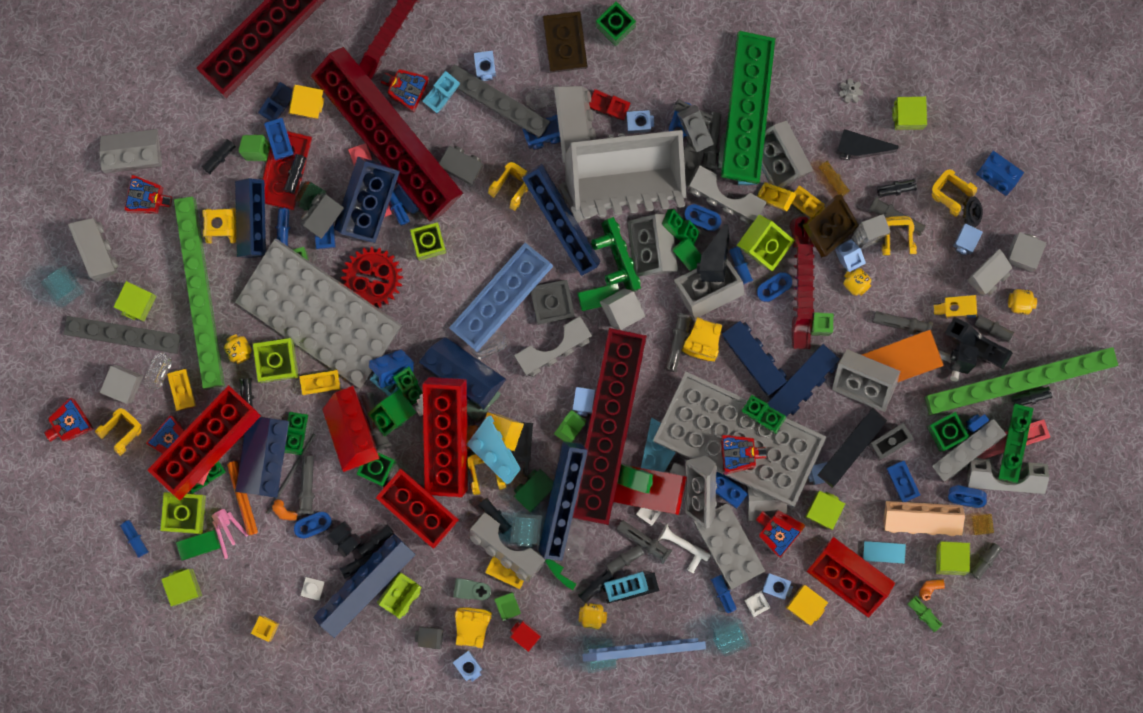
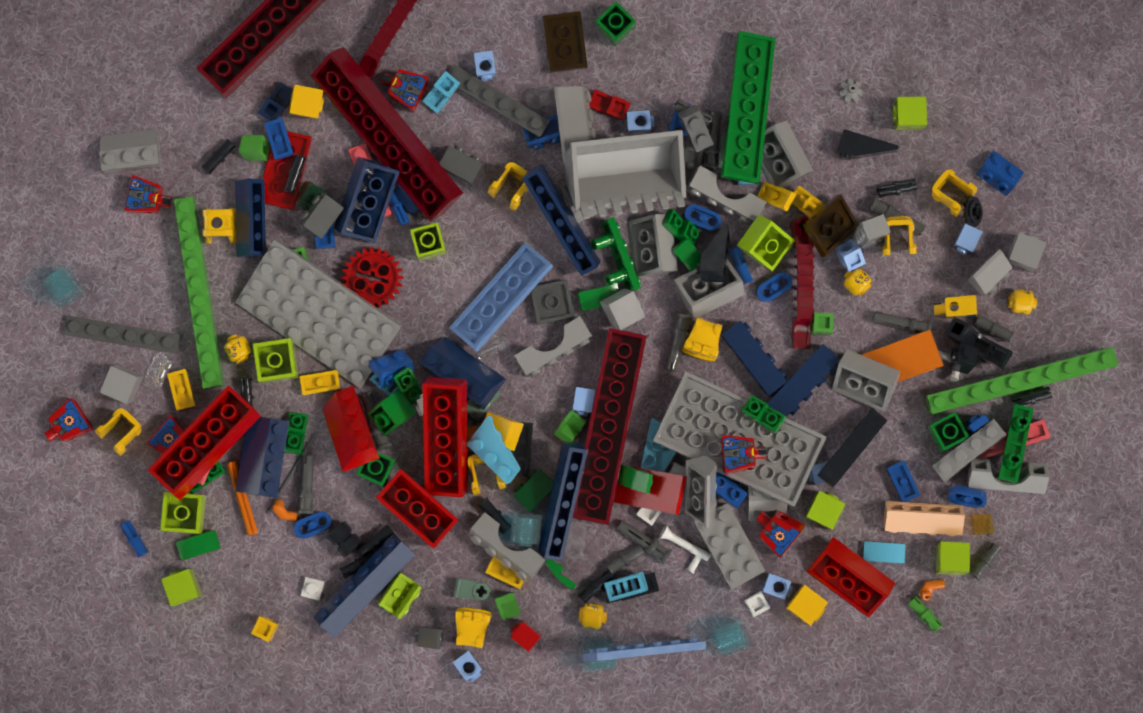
light grey slope [68,218,119,281] -> none
lime head [114,281,157,322] -> none
bright pink plant [211,509,248,559] -> none
blue axle [275,208,291,246] -> none
blue axle [711,574,737,613] -> none
clear yellow pin [818,160,850,196] -> none
dark grey brick [868,423,914,461] -> none

